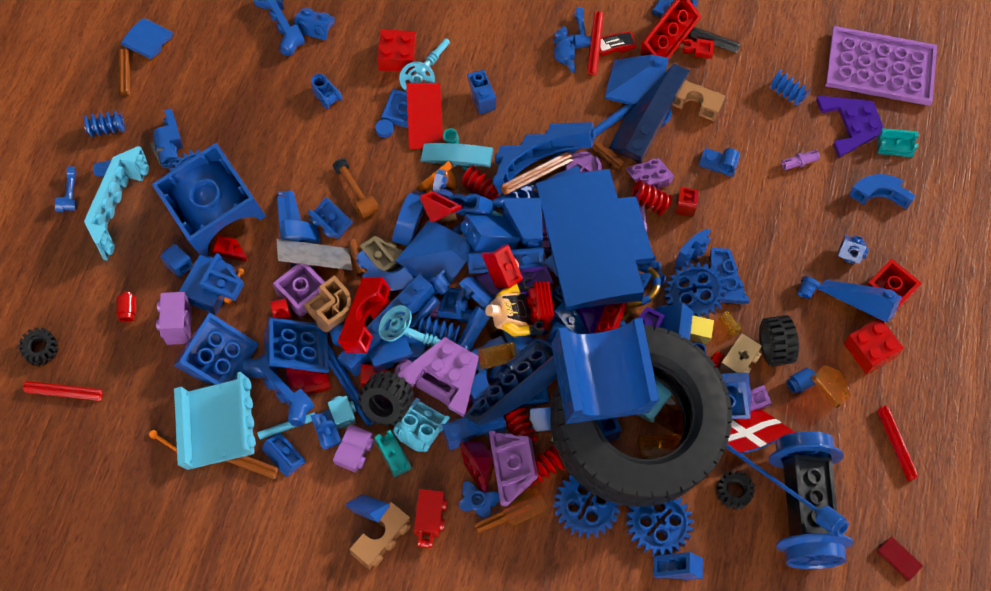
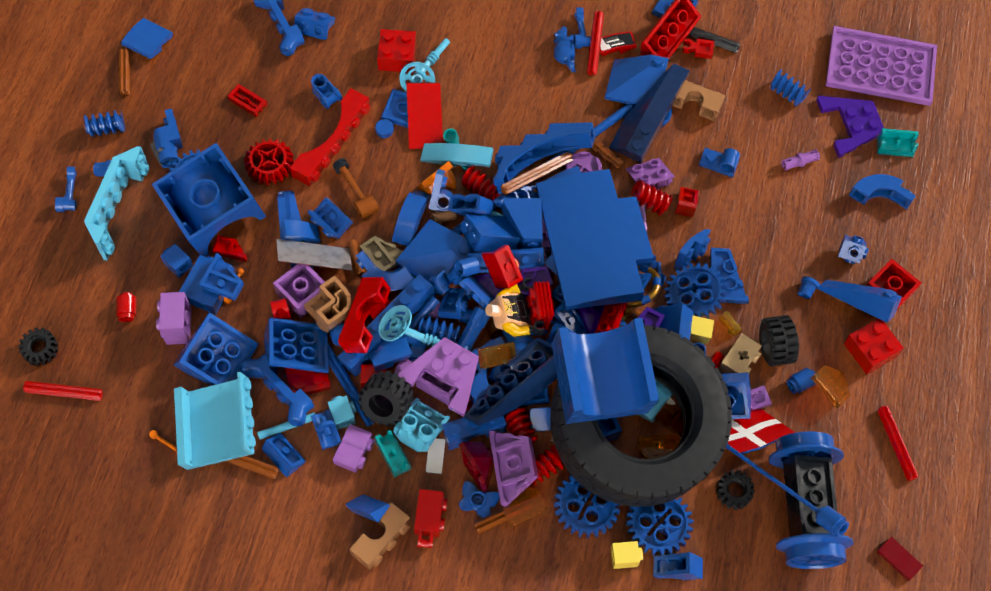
red slope [420,191,461,223] -> none
blue slope [467,70,496,114] -> none
none -> red tile [227,84,267,117]
none -> red gear [244,138,294,186]
none -> red arch [290,88,371,187]
none -> white sticker [426,438,445,474]
none -> blue piece [447,257,480,285]
none -> light yellow brick [610,541,643,569]

